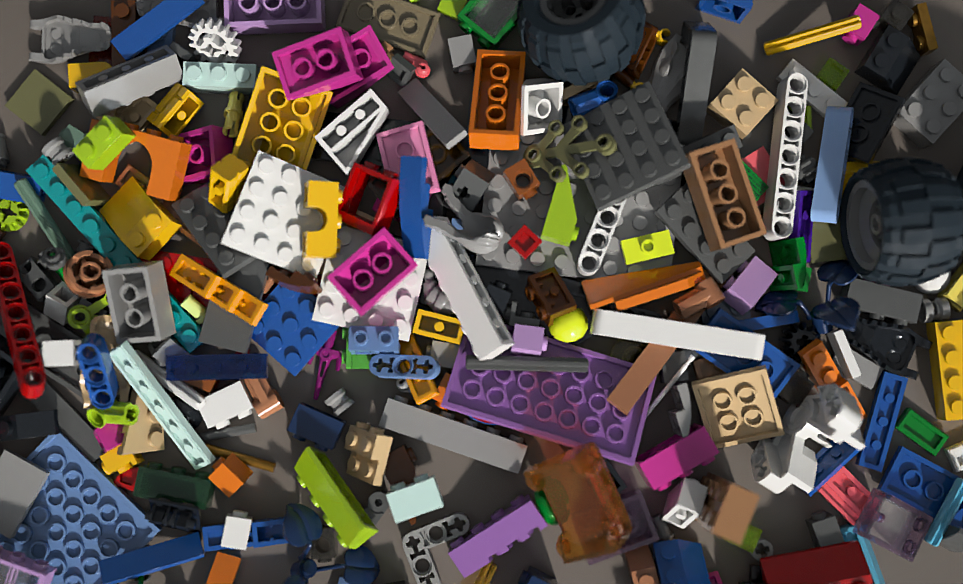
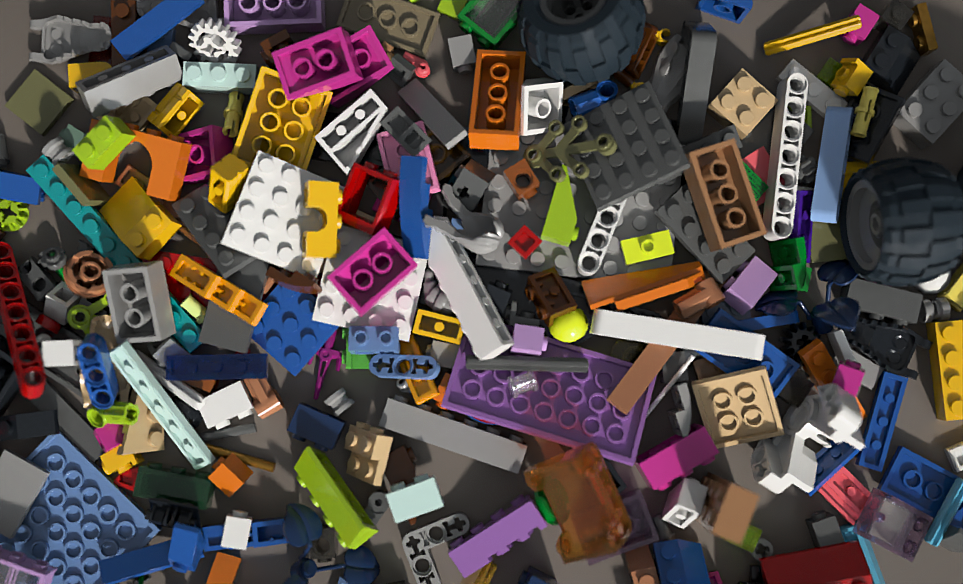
sand green axle [13,178,76,261] -> none
green tile [894,407,949,456] -> none
none -> red tile [35,314,62,334]
none -> blue slope [168,522,206,573]
none -> reddish brown bracket [260,28,295,70]
none -> dark grey slope [380,106,432,156]
none -> clear bush [507,369,538,399]
none -> yellow brick [830,58,873,97]
none -> dark pink brick [832,359,865,398]
none -> light yellow pin [850,86,879,138]

